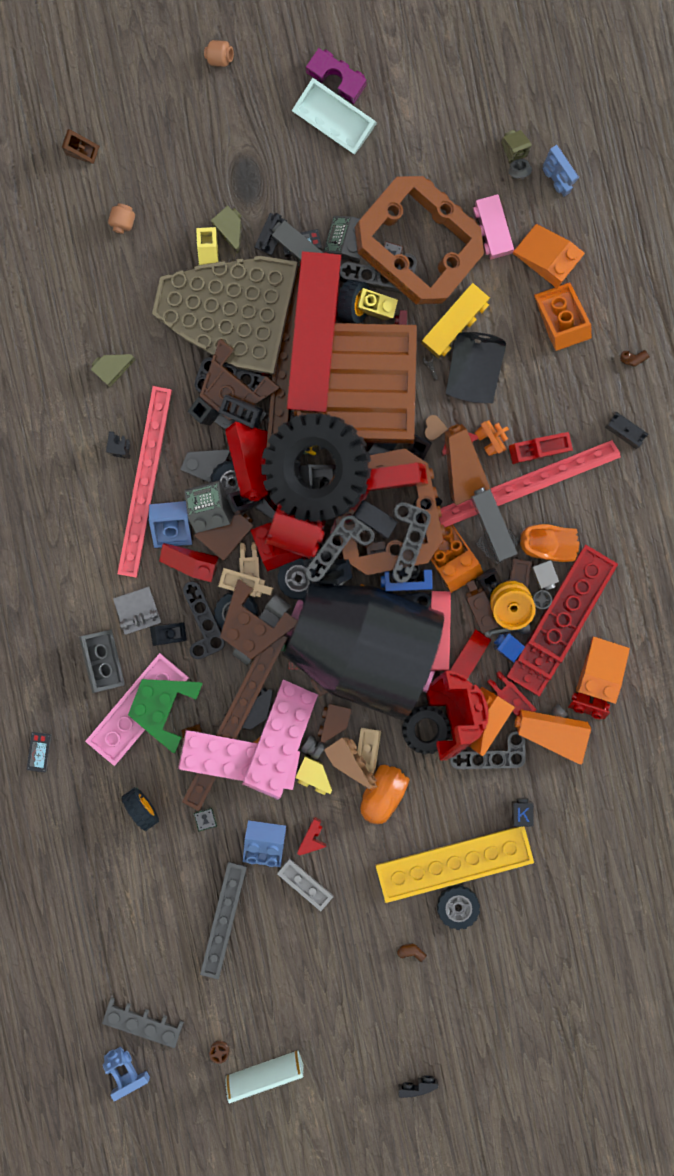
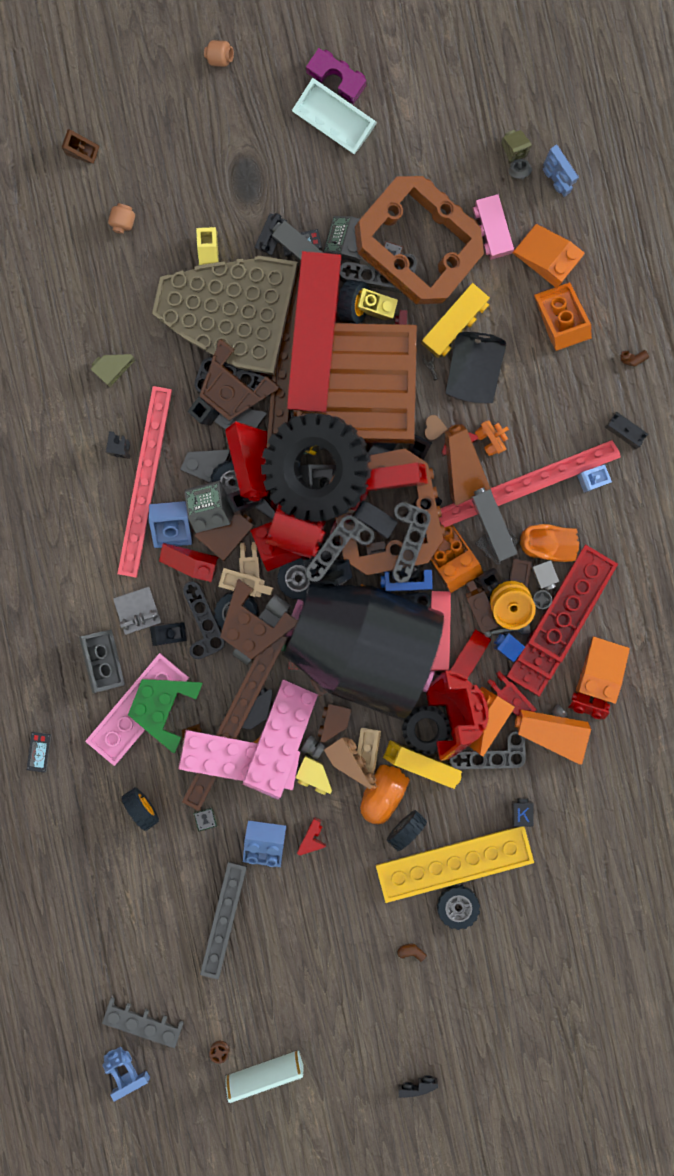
olive slope [211,206,242,253] -> none
black slope [218,394,264,428] -> none
light grey plate [277,858,333,911] -> none
red slope [509,432,573,464] -> none
none -> yellow slope [383,740,462,789]
none -> black wheel [386,810,427,852]
none -> light blue slope [577,464,612,493]

